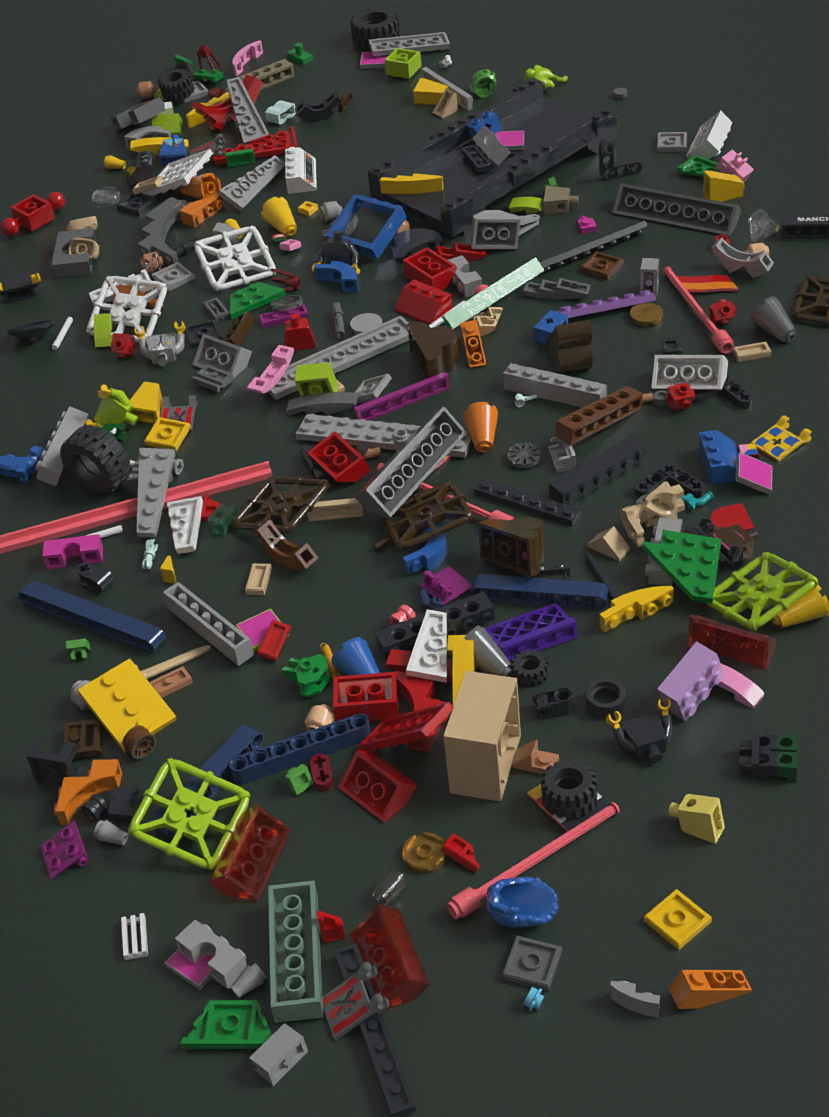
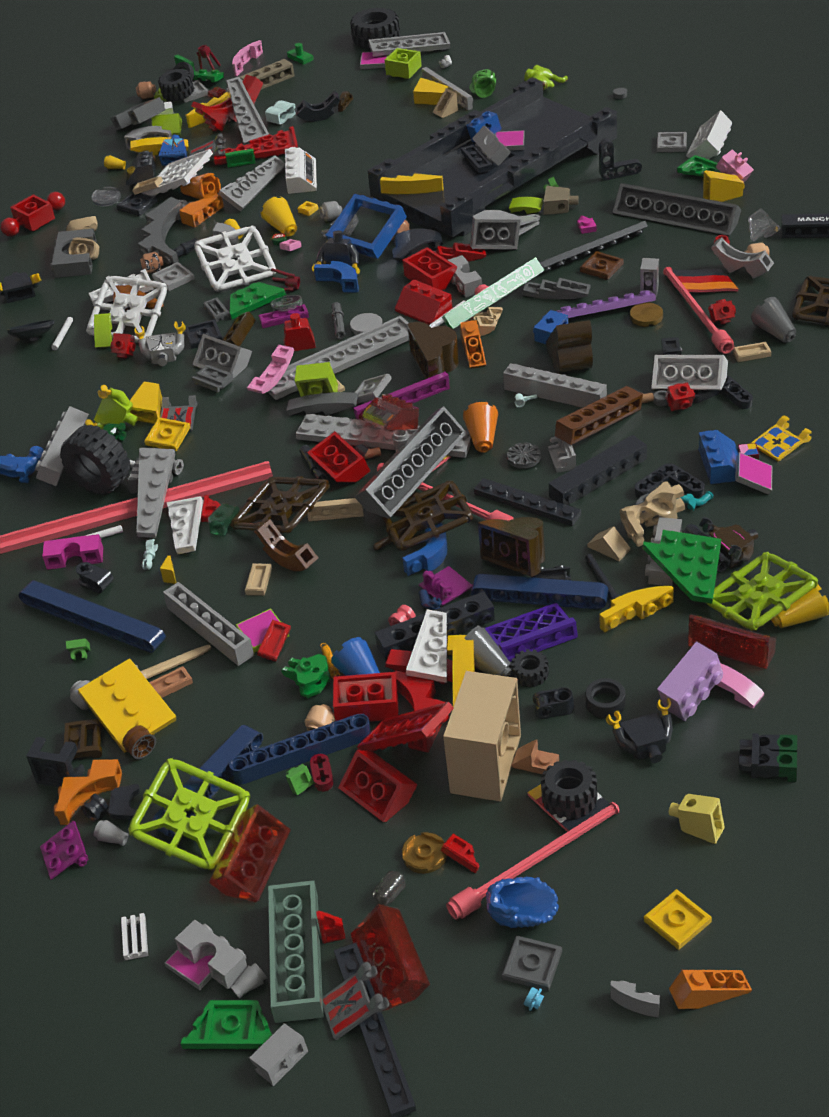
red tile [710,503,755,532] -> none
none -> clear red slope [359,394,419,430]

